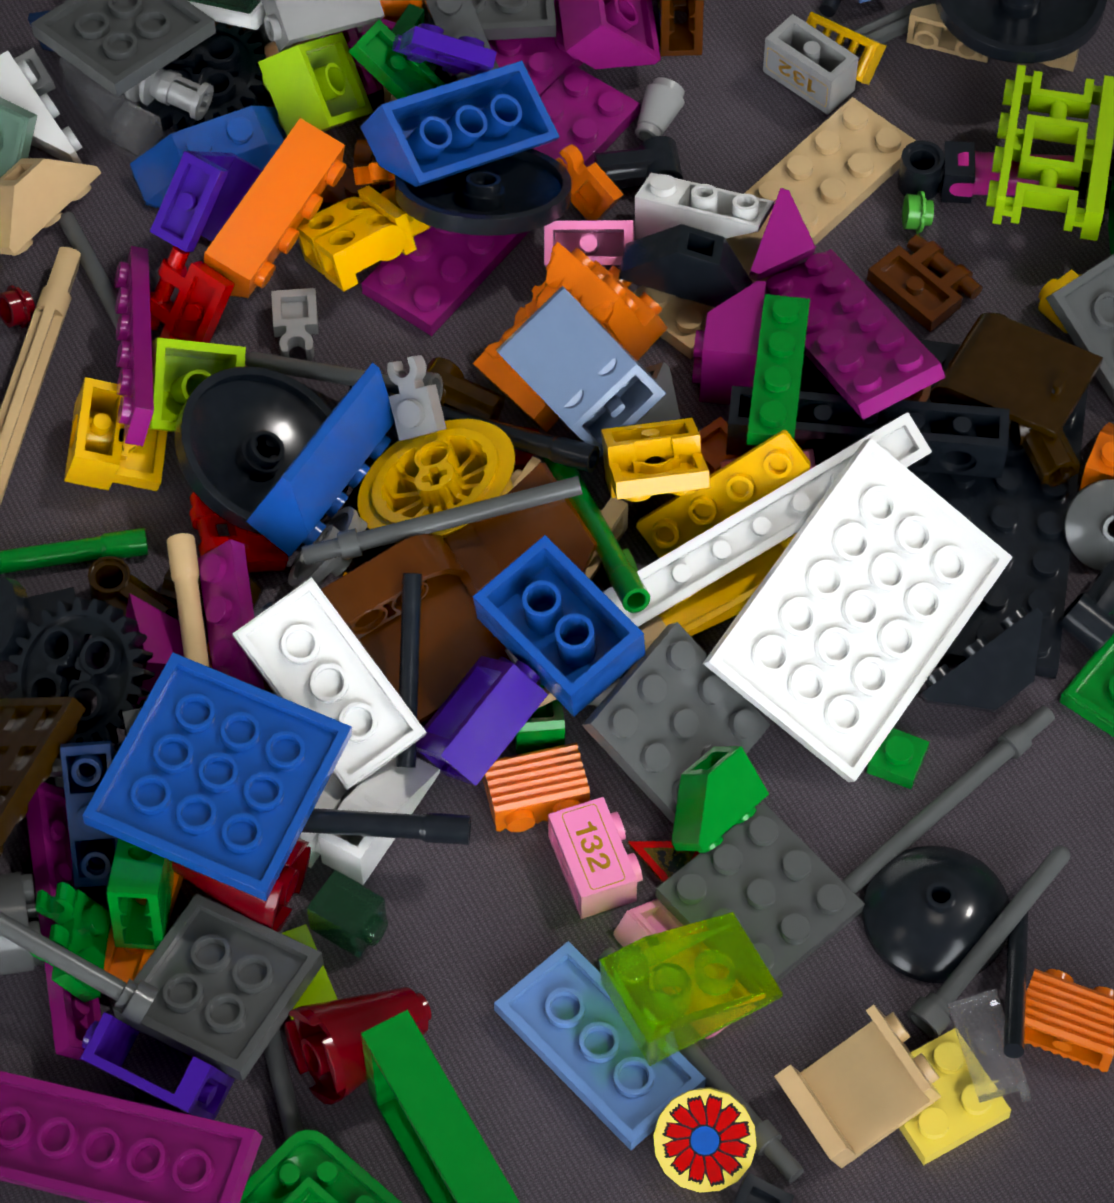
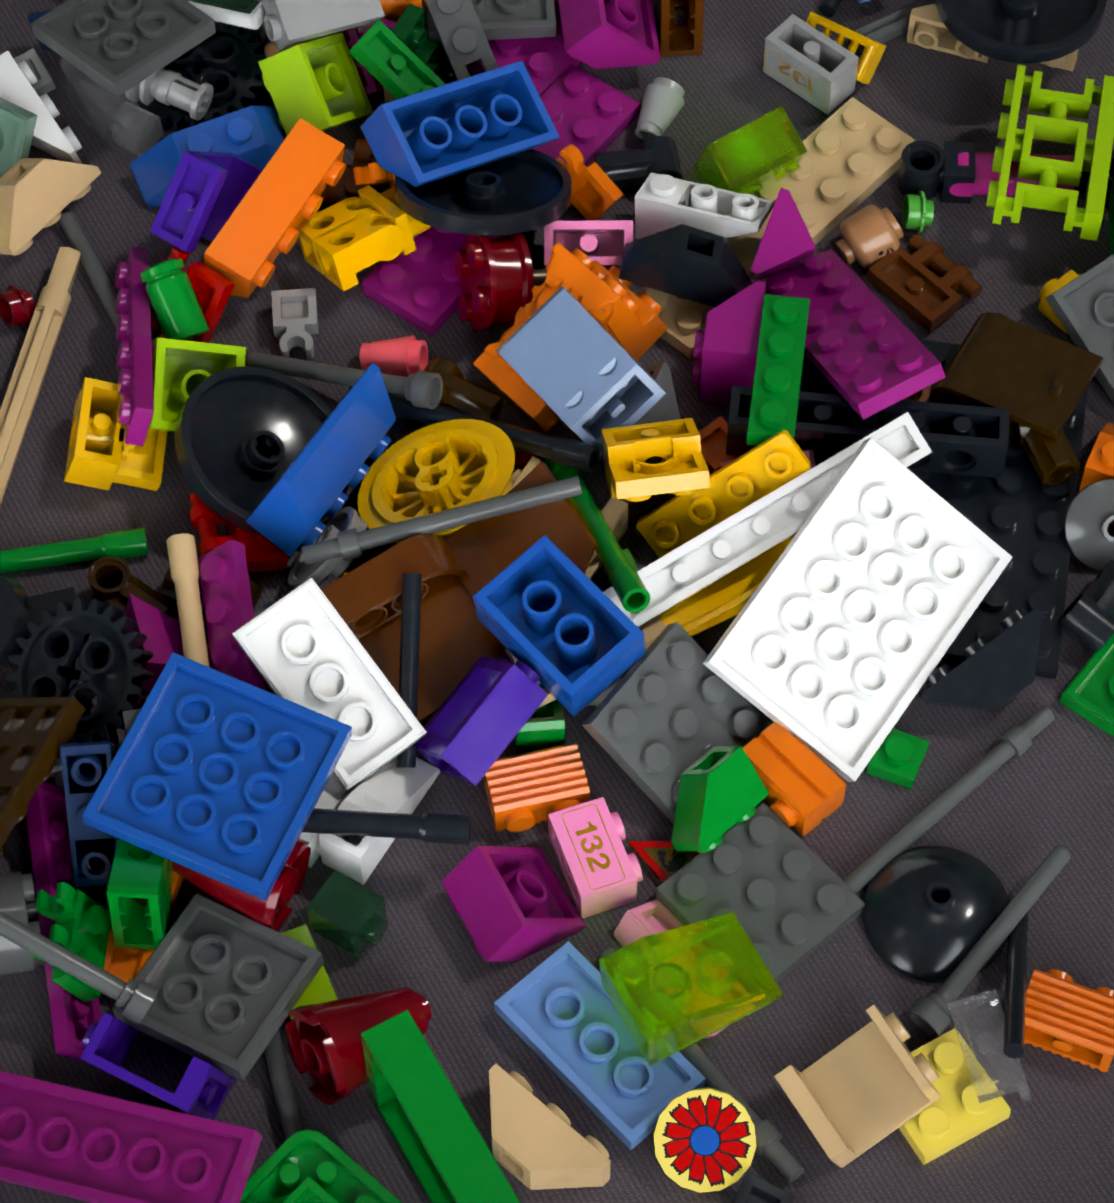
light grey plate [387,355,447,441] -> none
dark purple plate [392,23,497,76] -> none
none -> green piece [140,258,209,341]
none -> coral cone [359,335,428,377]
none -> magenta slope [441,846,586,962]
none -> dark red wheel [454,233,547,331]
none -> tan slope [489,1063,611,1190]
none -> clear neon green slope [694,106,808,195]
none -> orange brick [743,722,847,836]
none -> medium nougat head [835,205,904,270]

